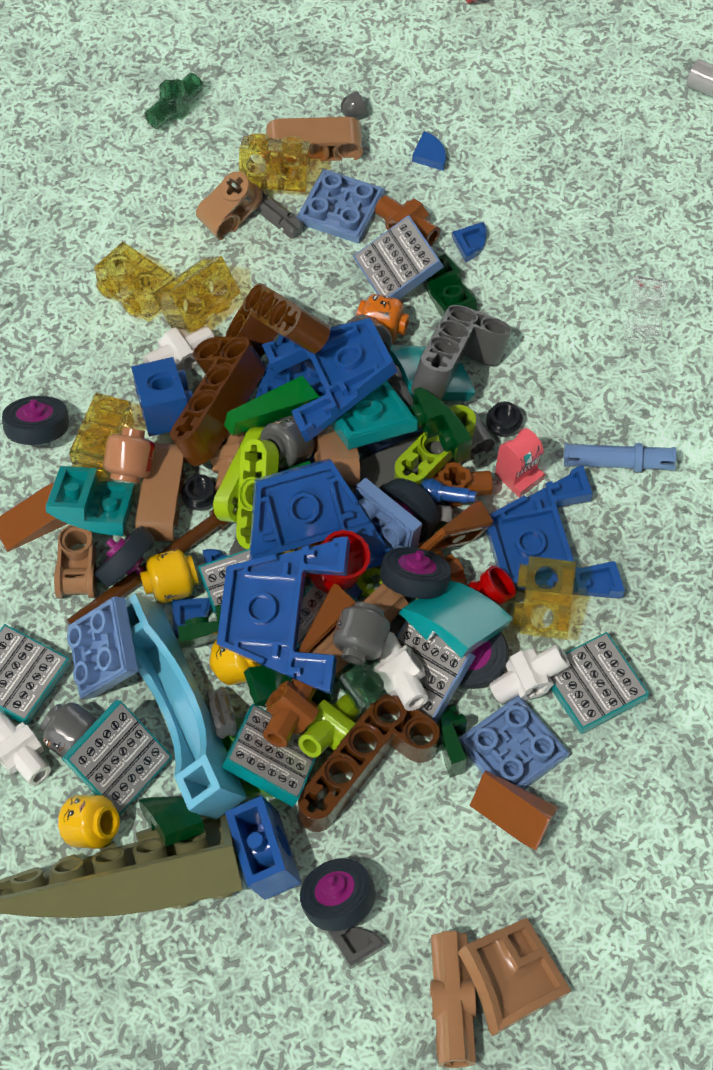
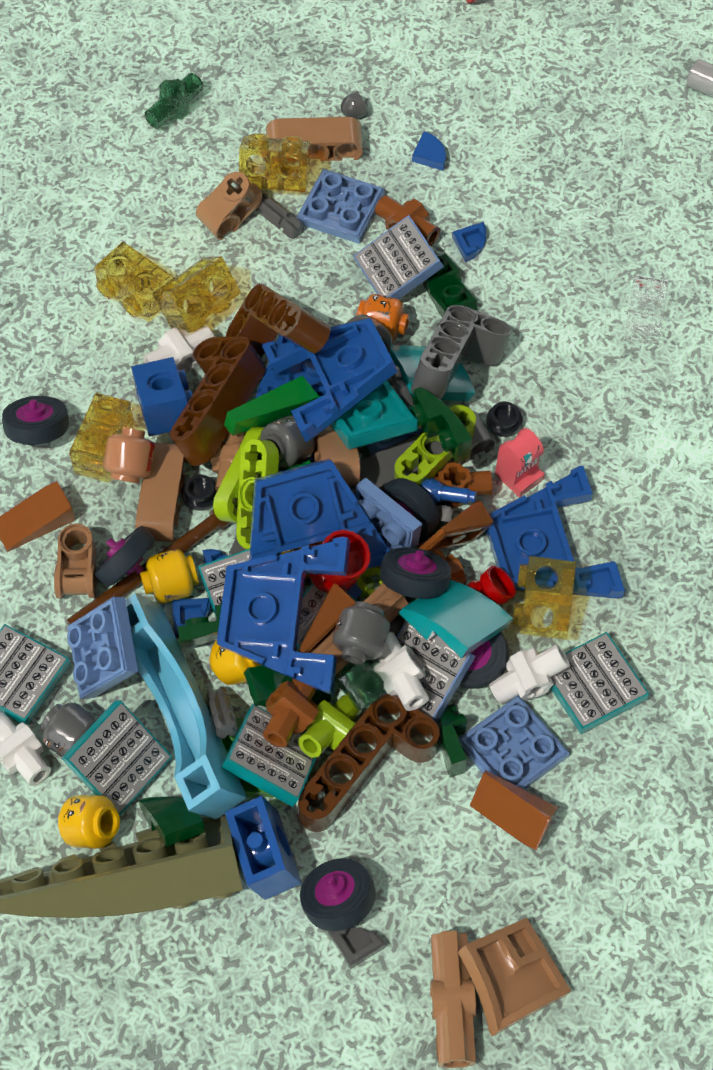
teal slope [46,466,135,536] -> none
medium blue pin [564,443,676,472] -> none

